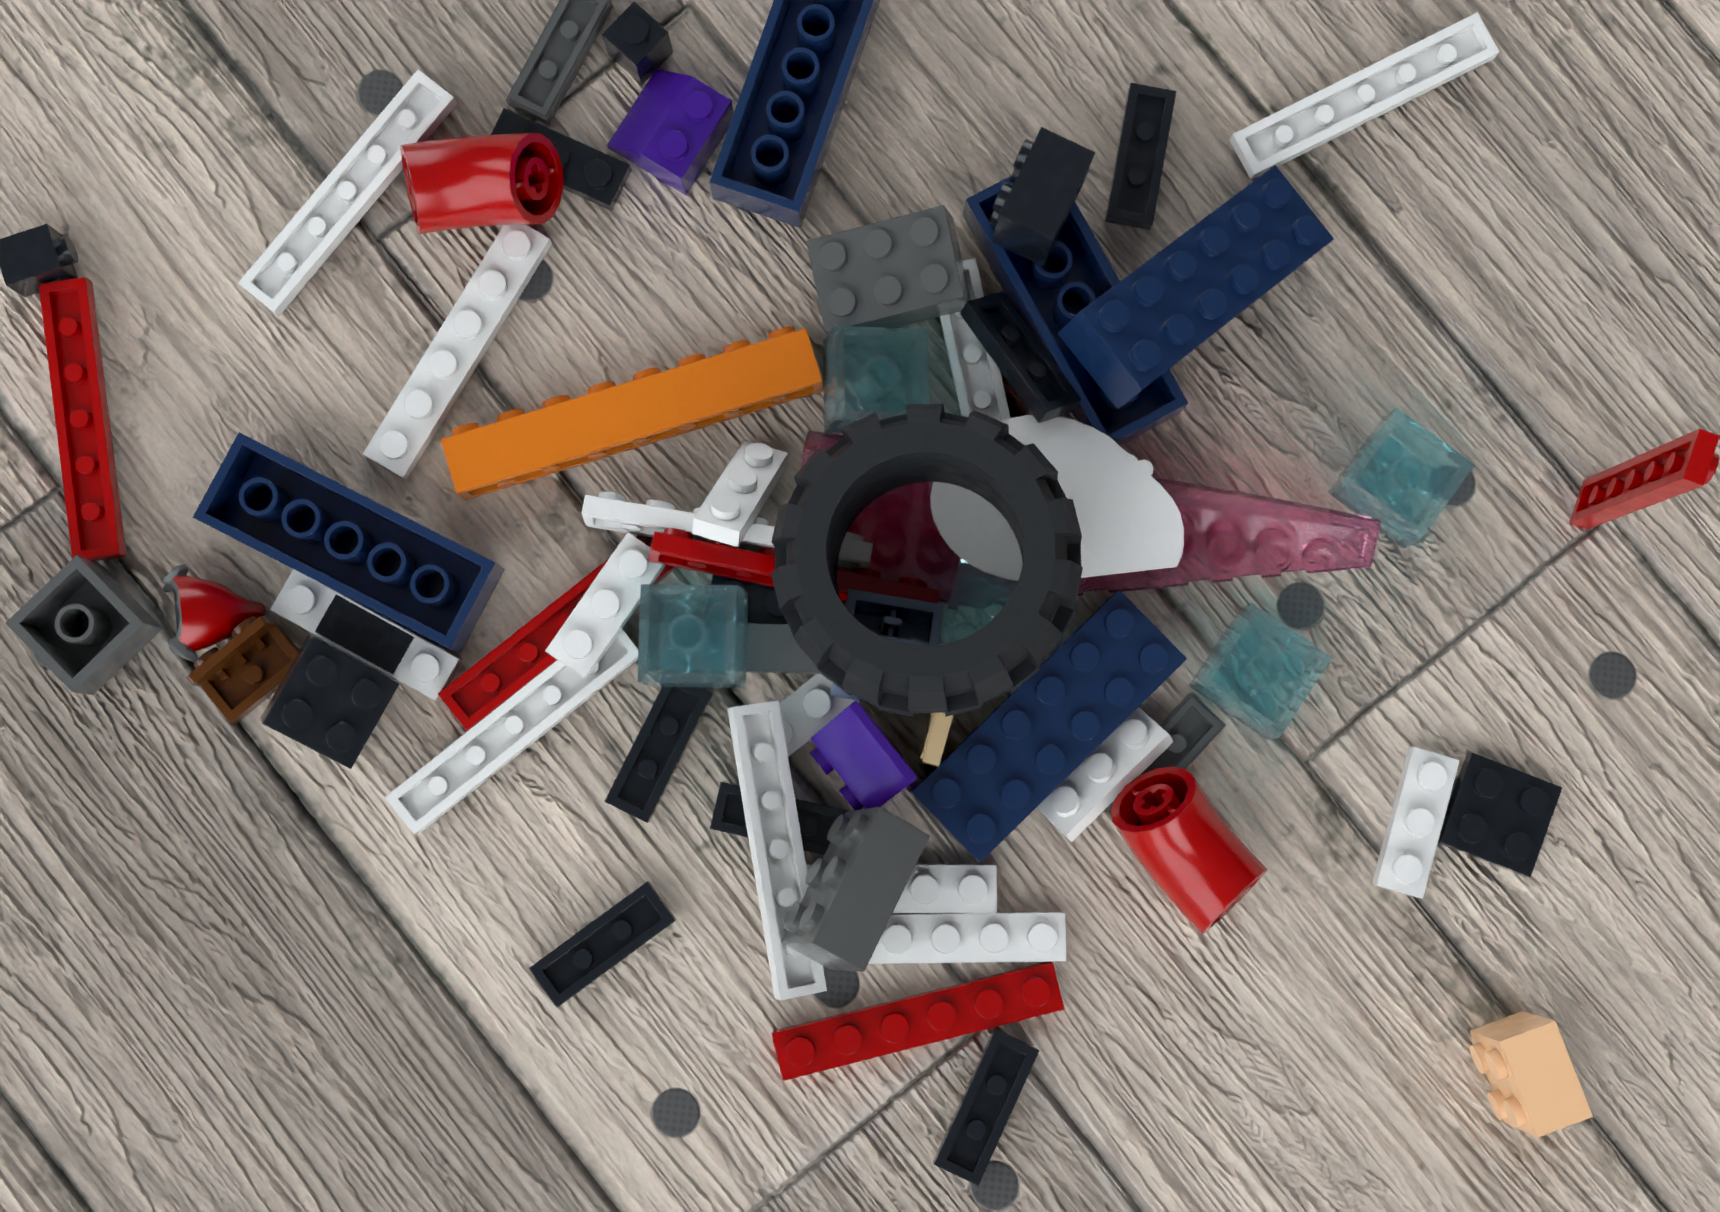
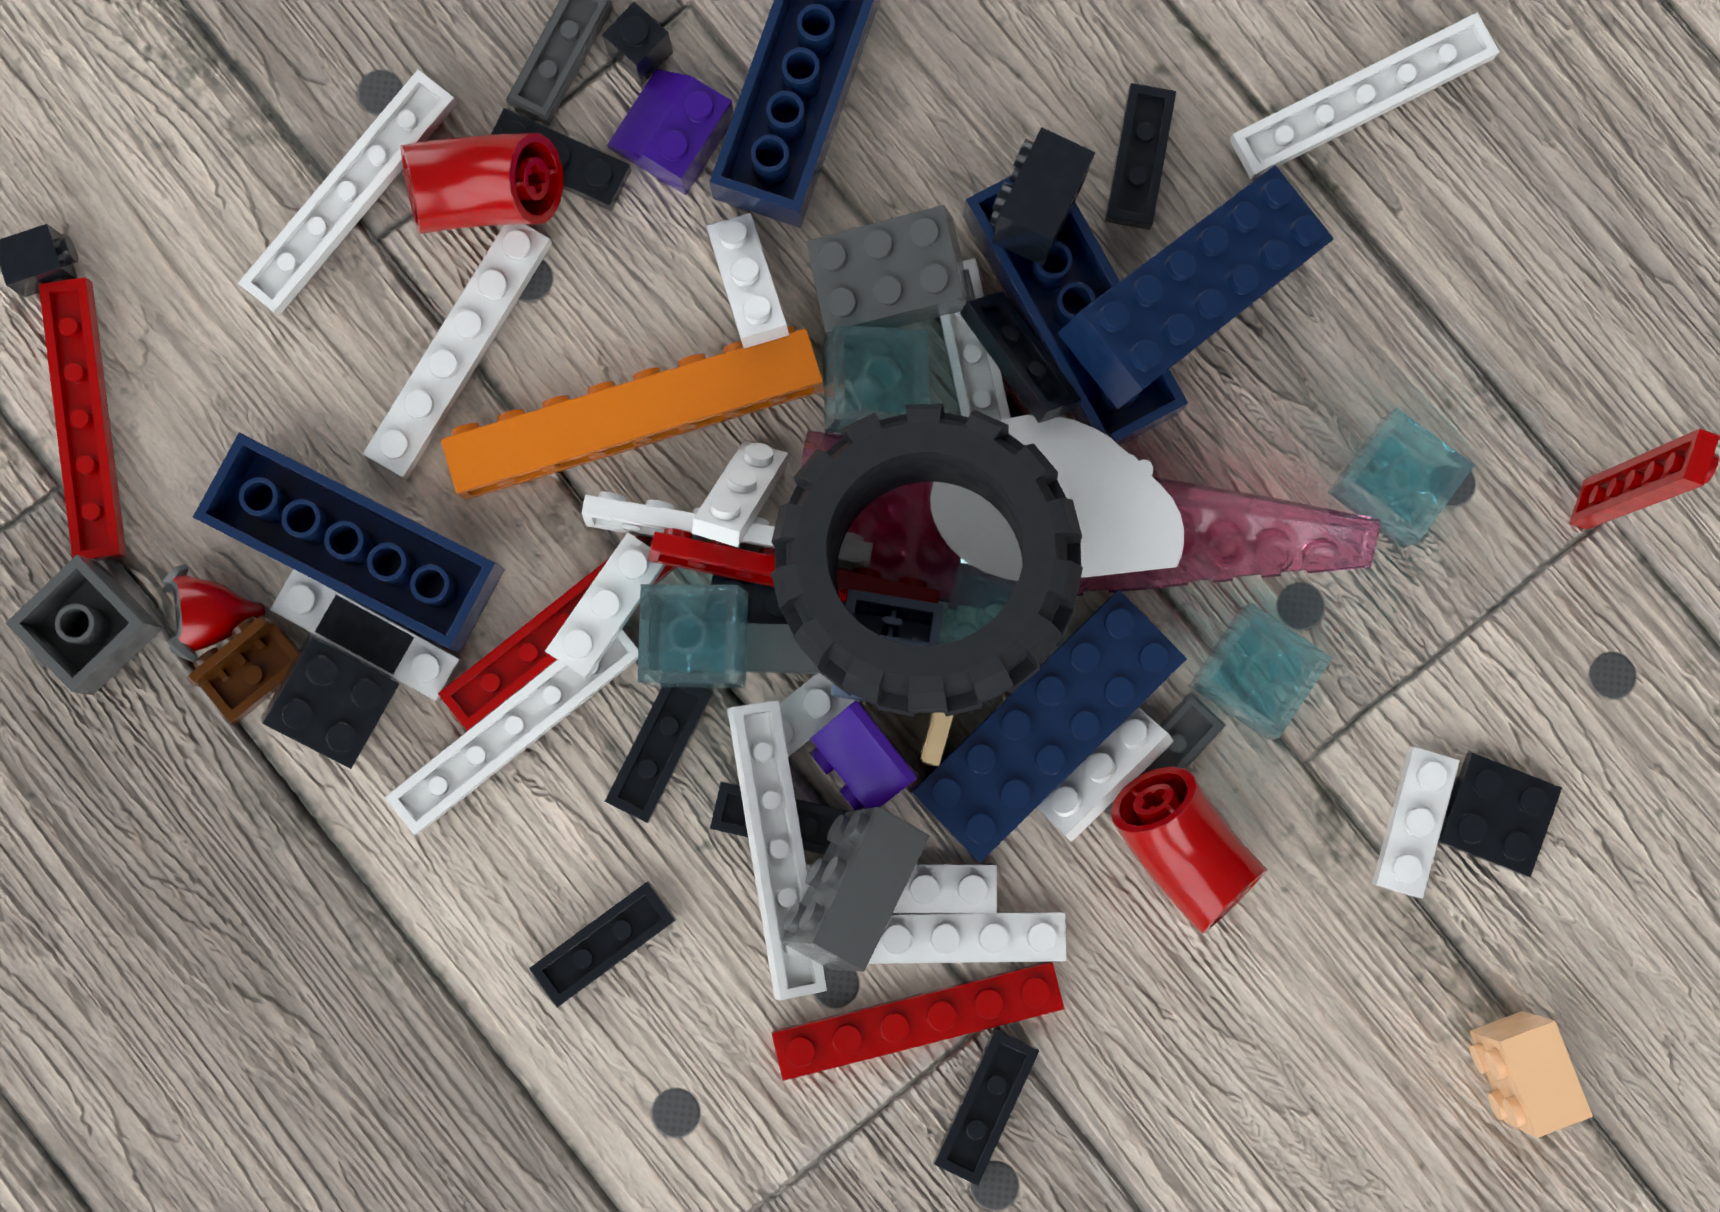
none -> white plate [706,213,789,349]

